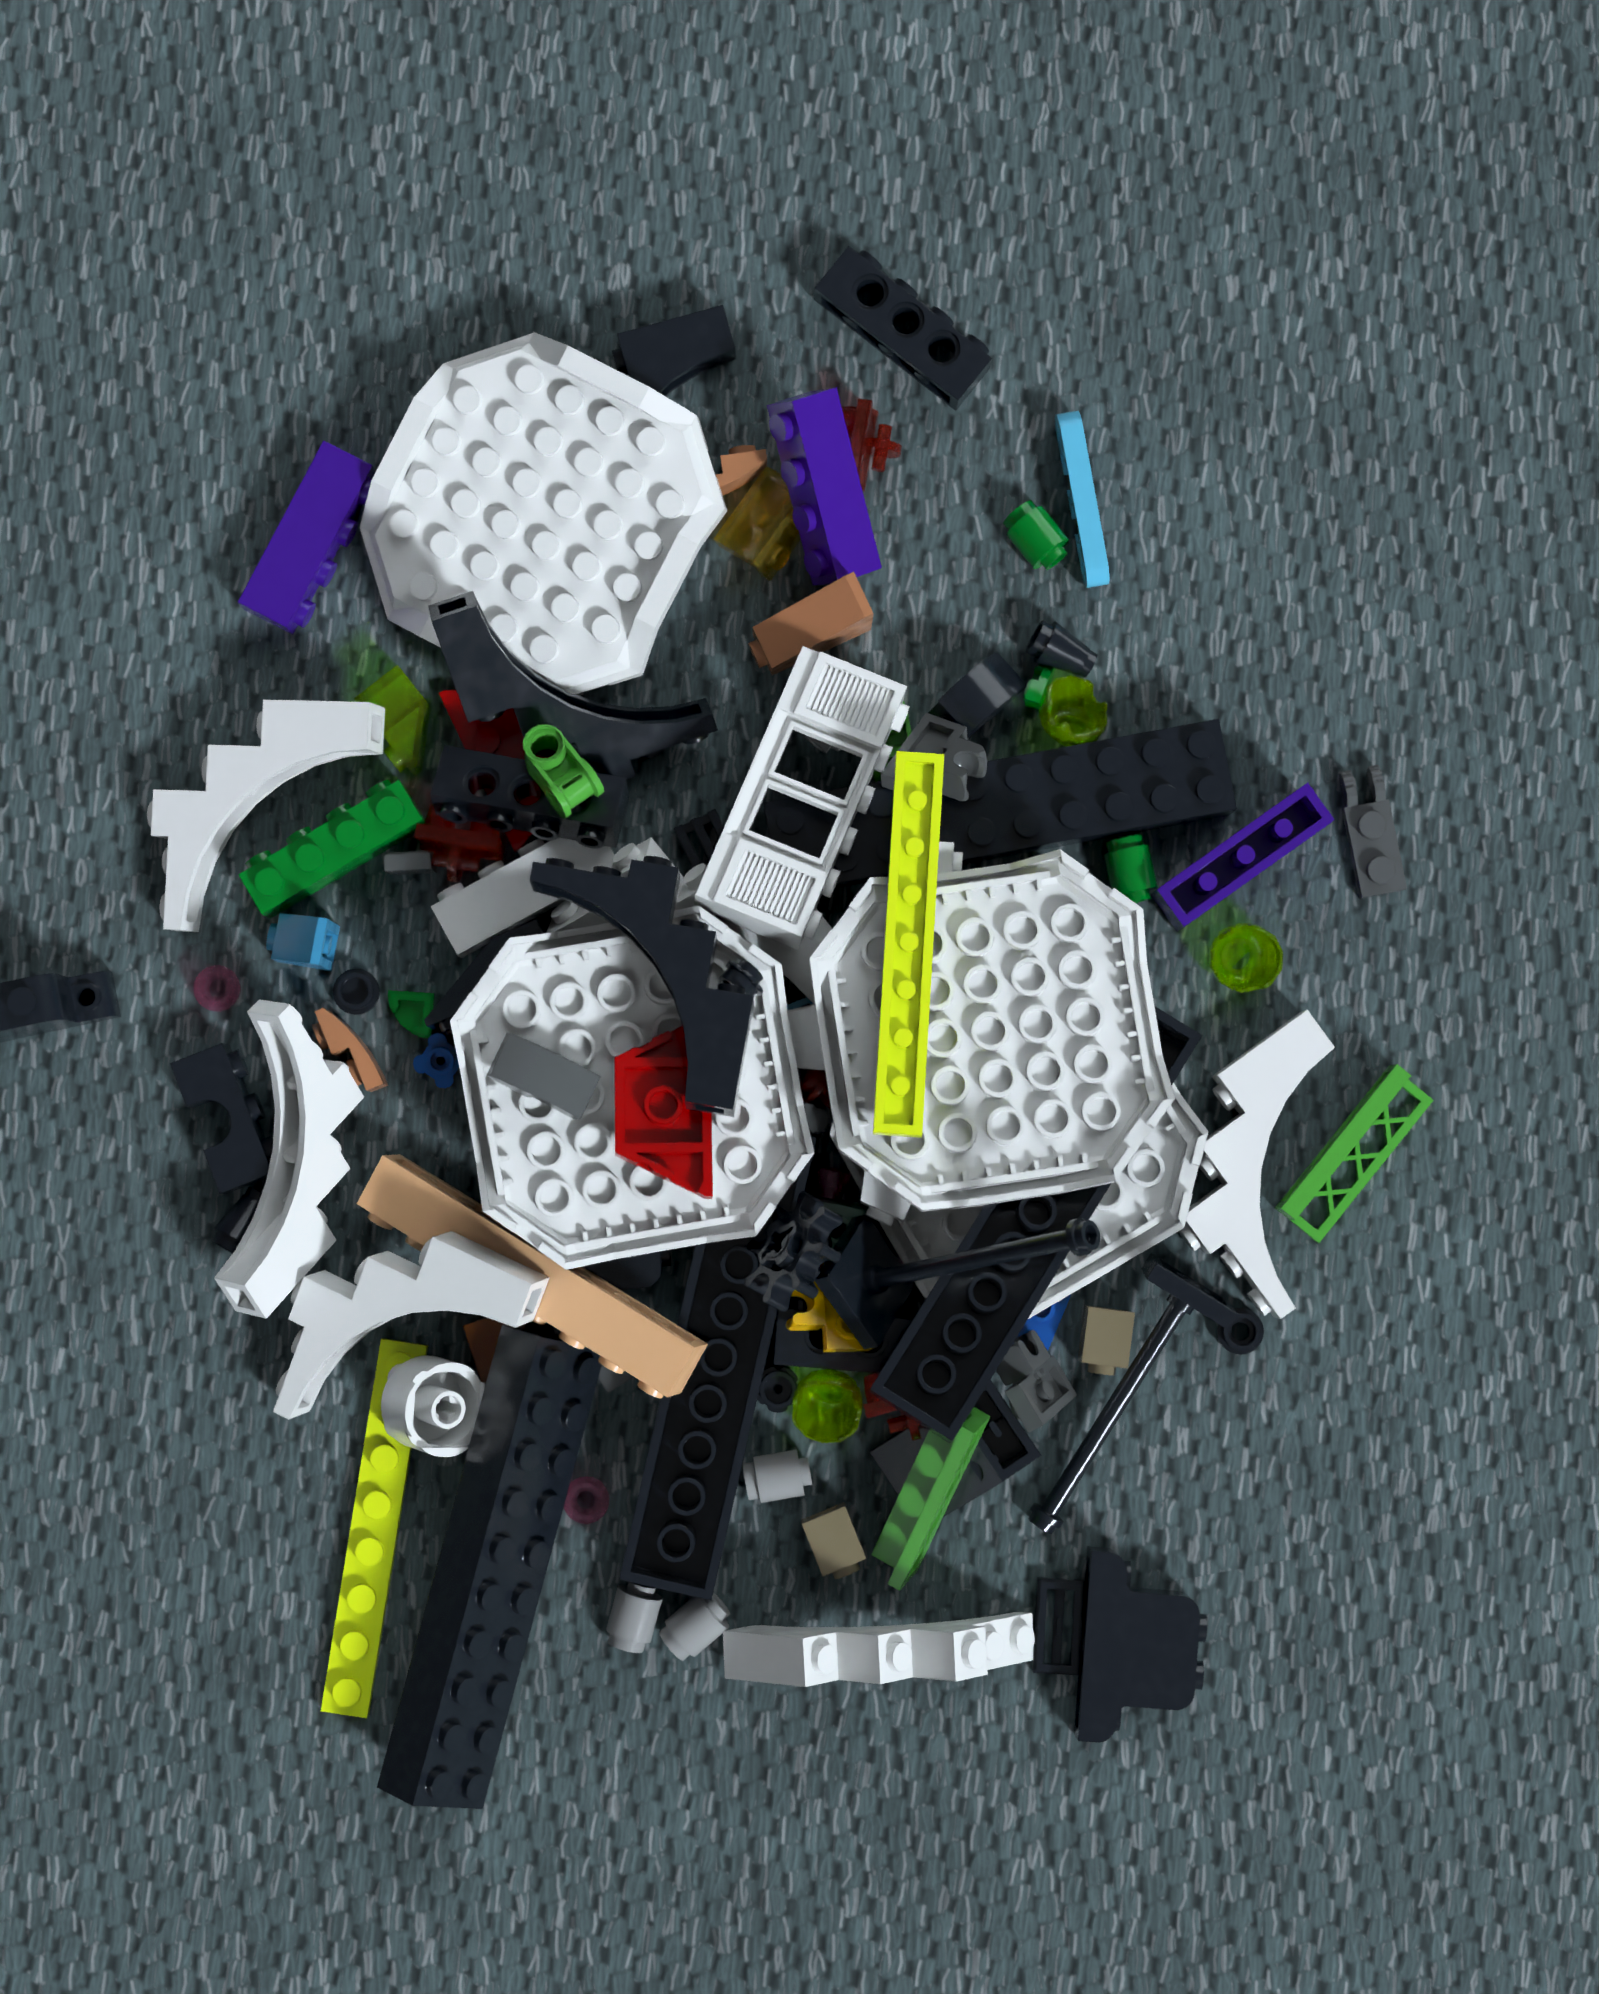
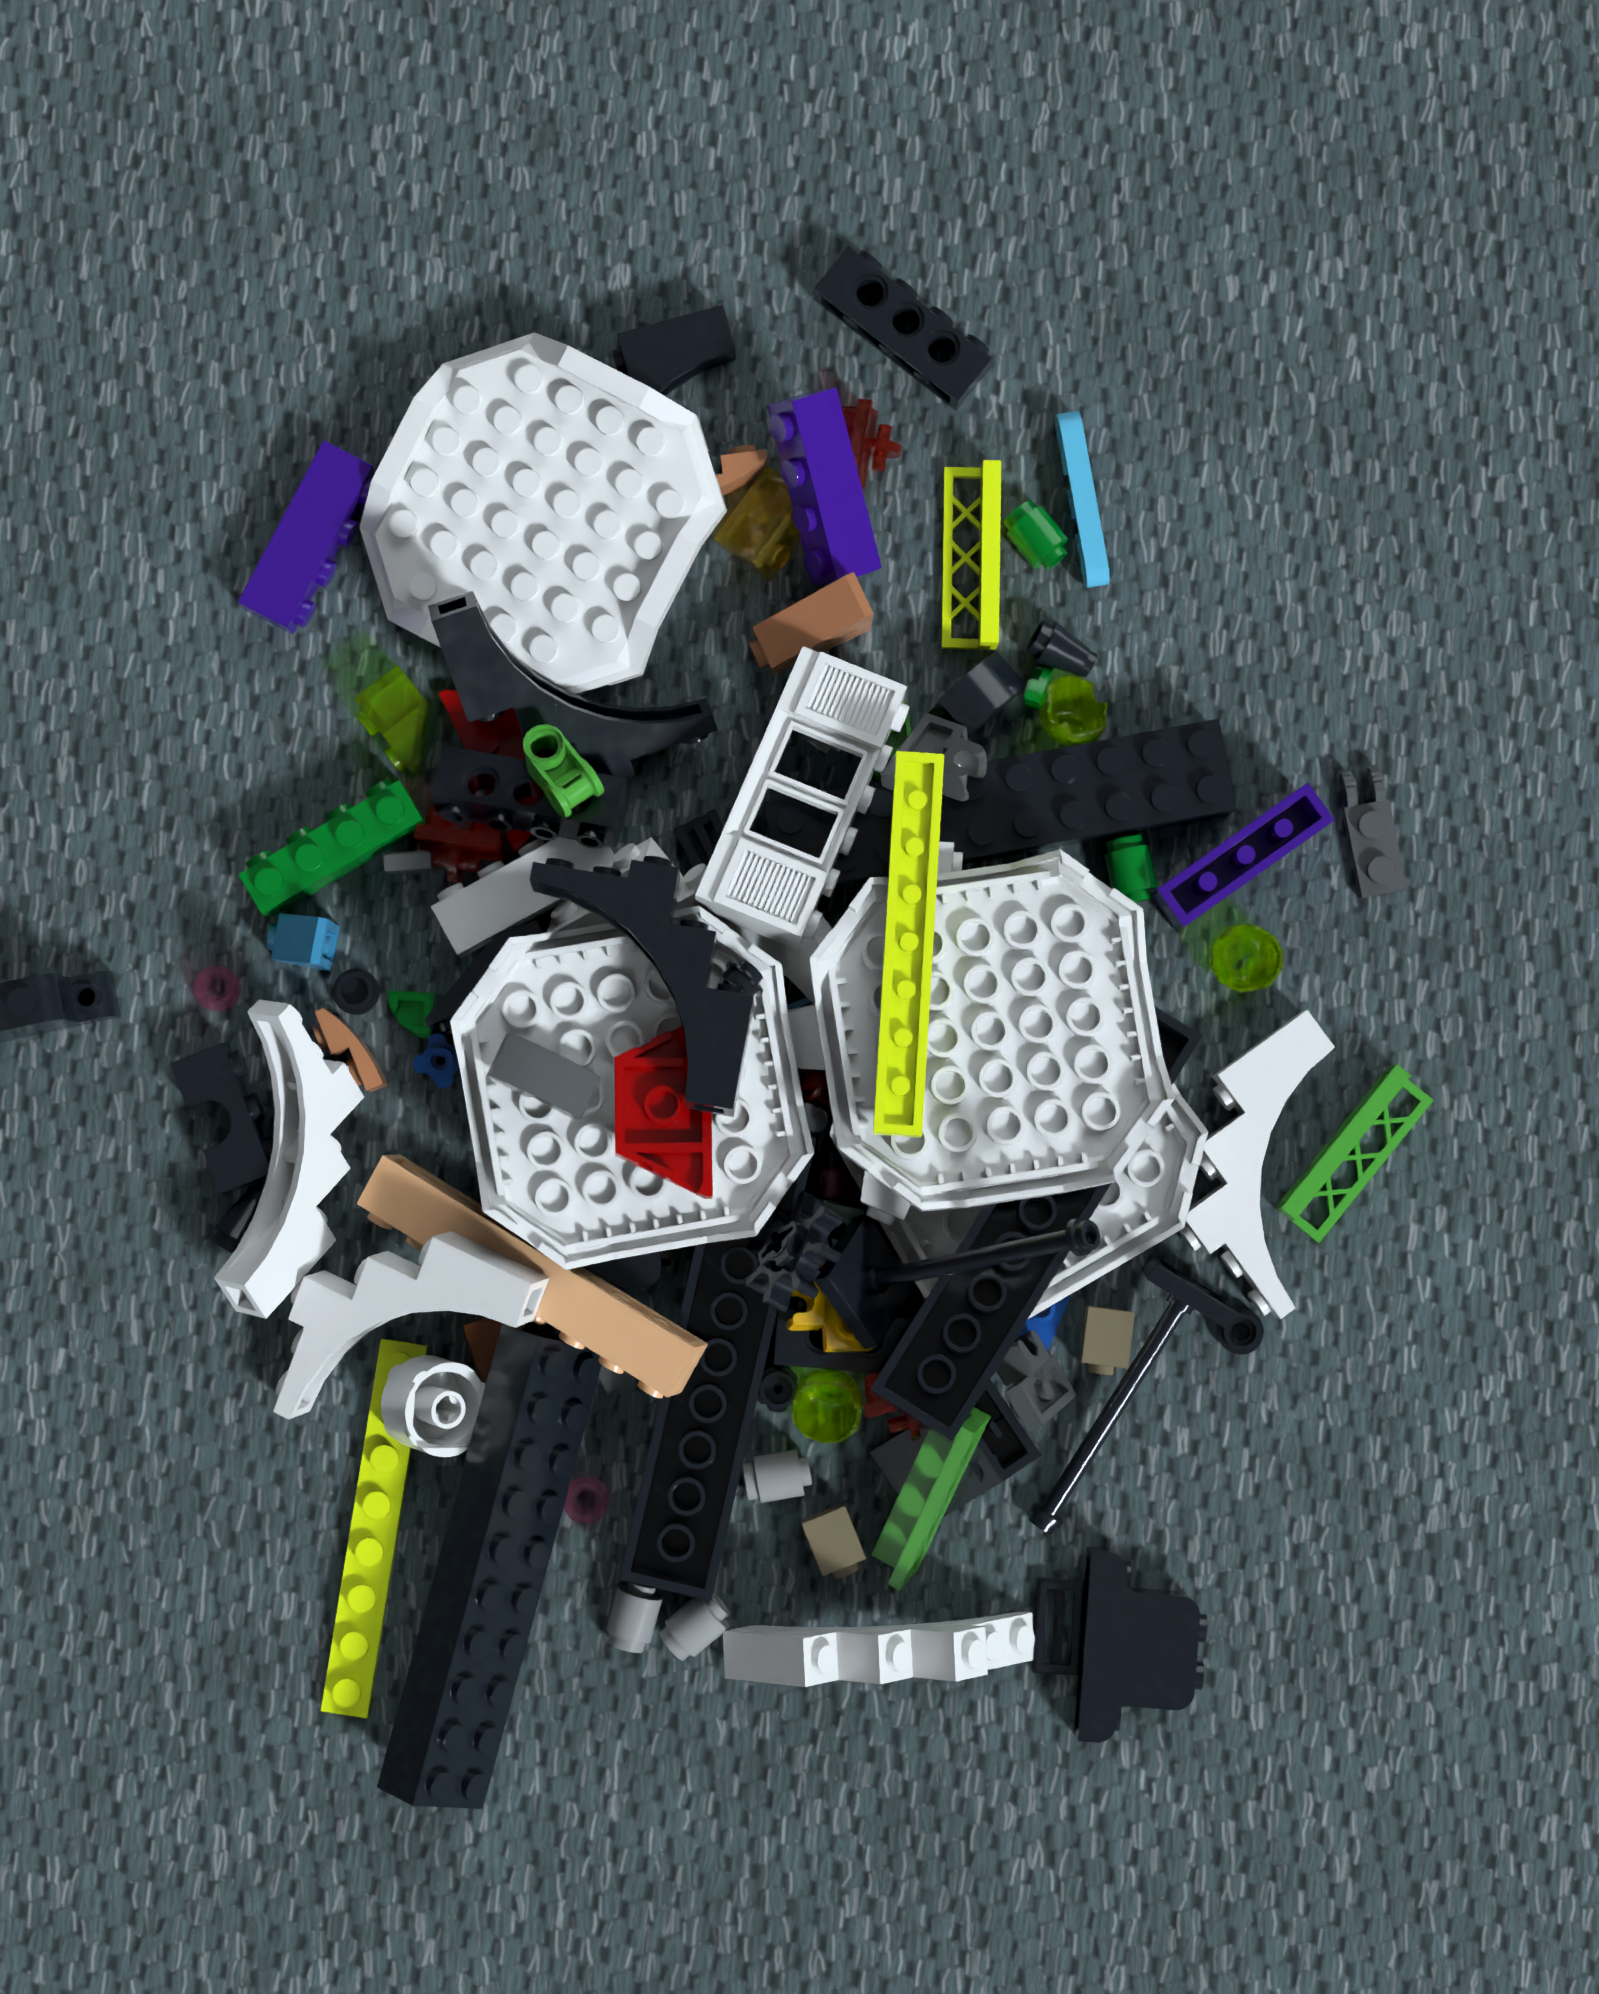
white arch [147,699,385,932] -> none
none -> neon yellow fence [941,460,1001,650]

